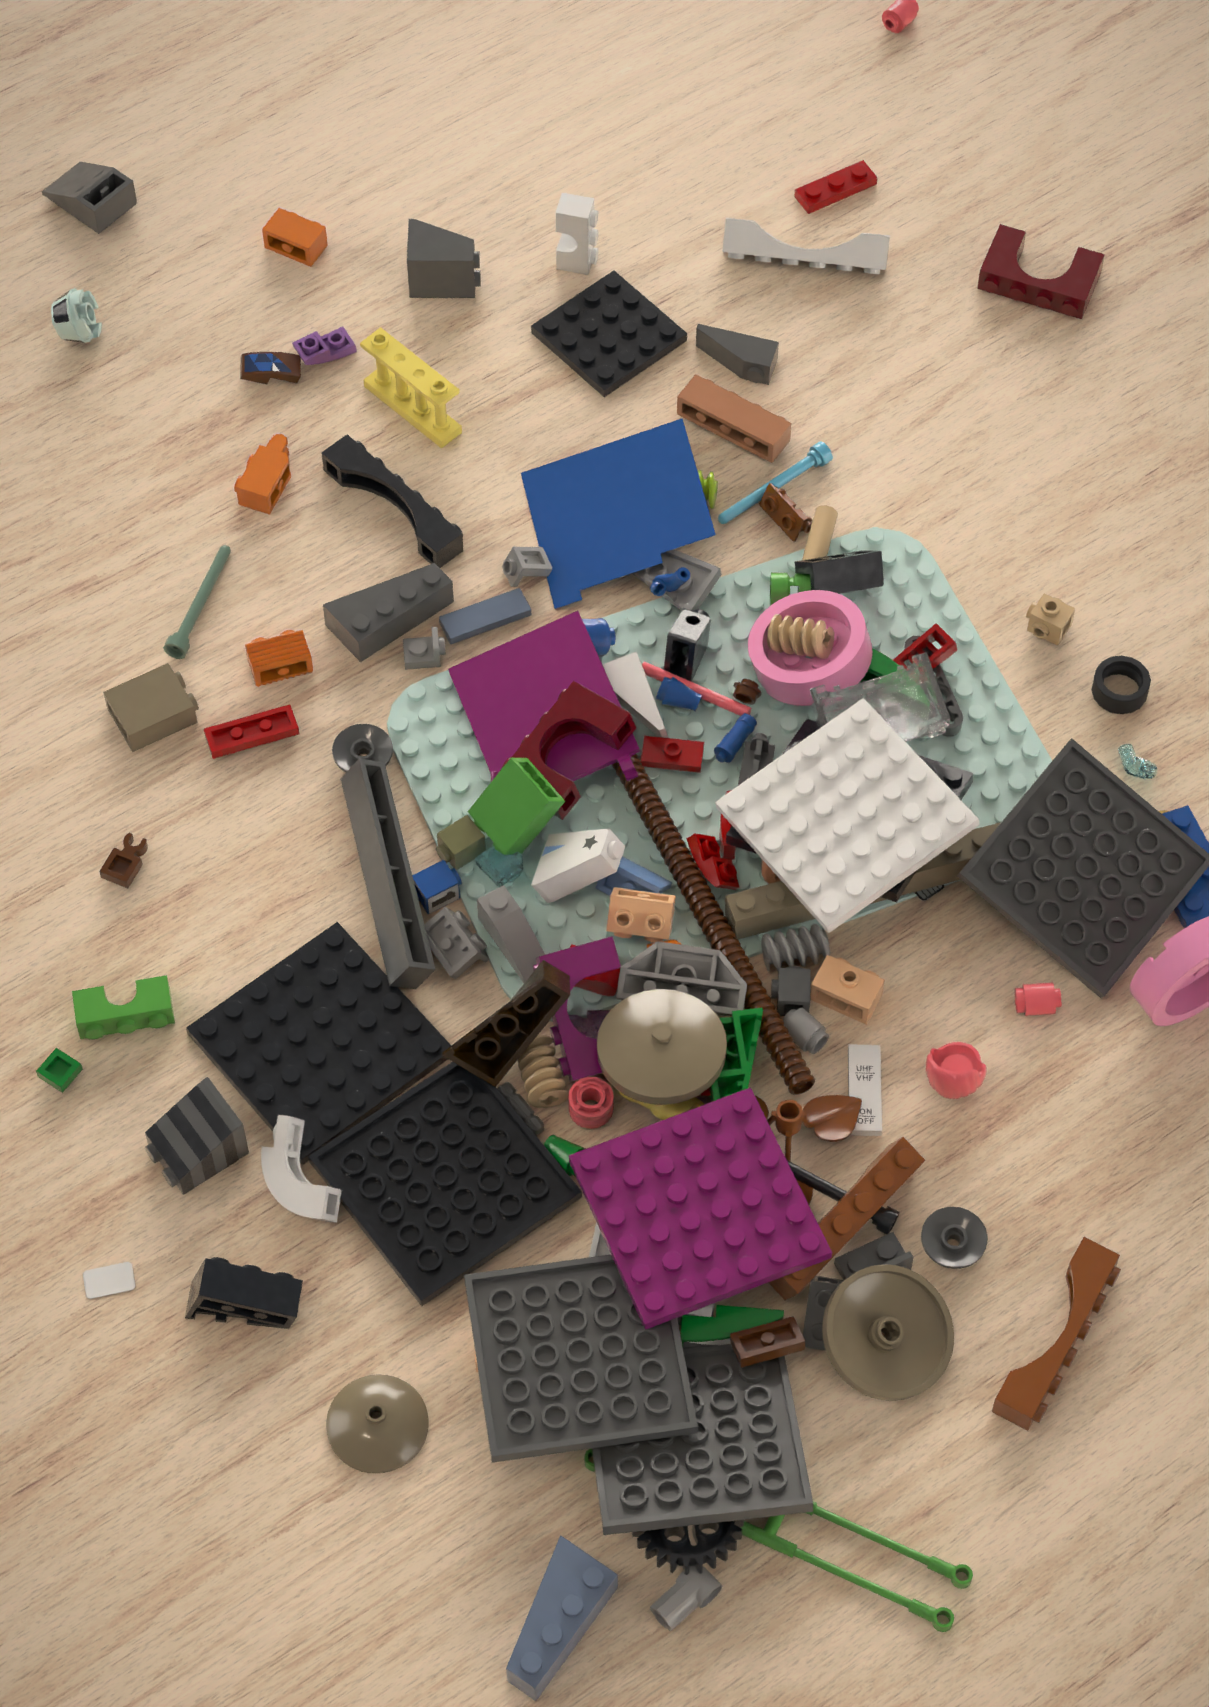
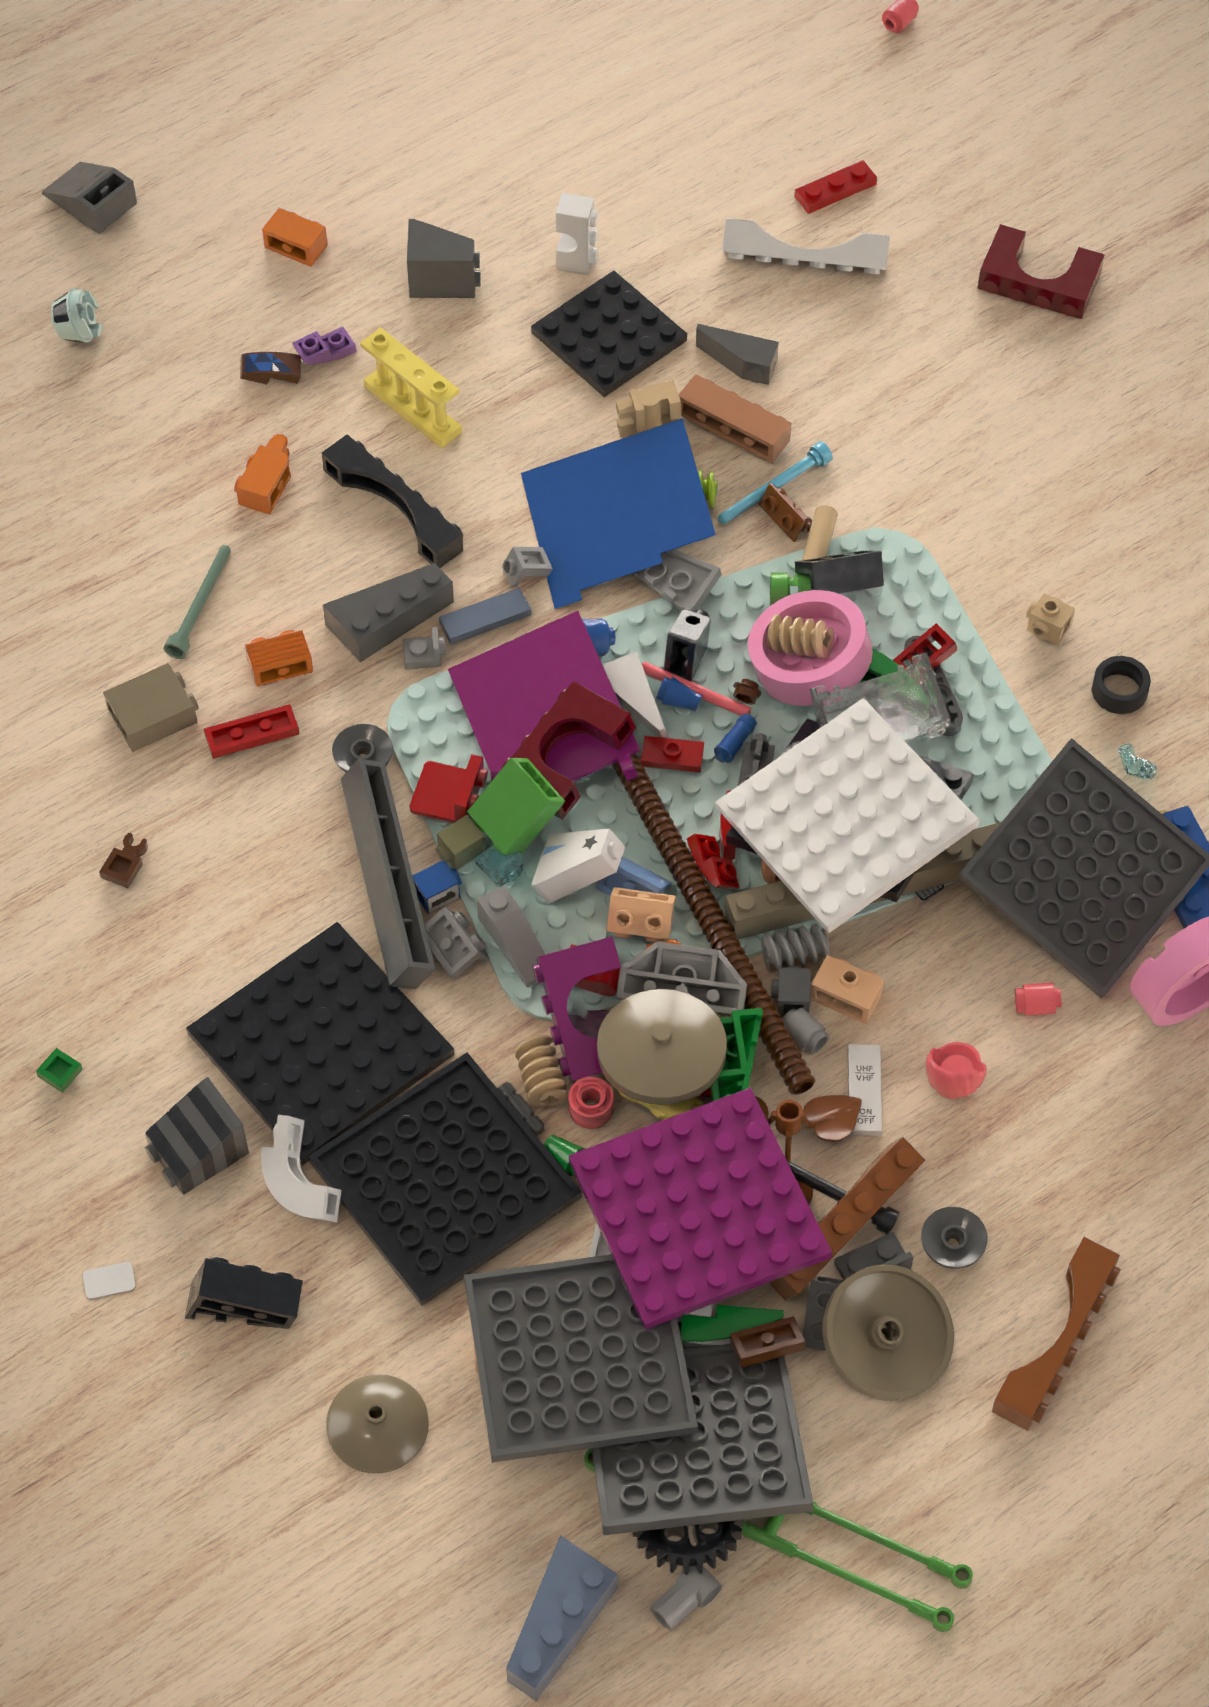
bright green arch [72,975,175,1039] -> none
dark brown wedge [442,960,570,1087] -> none
blue arm [650,567,690,596] -> none
none -> red bracket [409,754,488,823]
none -> tan hips [616,380,681,438]

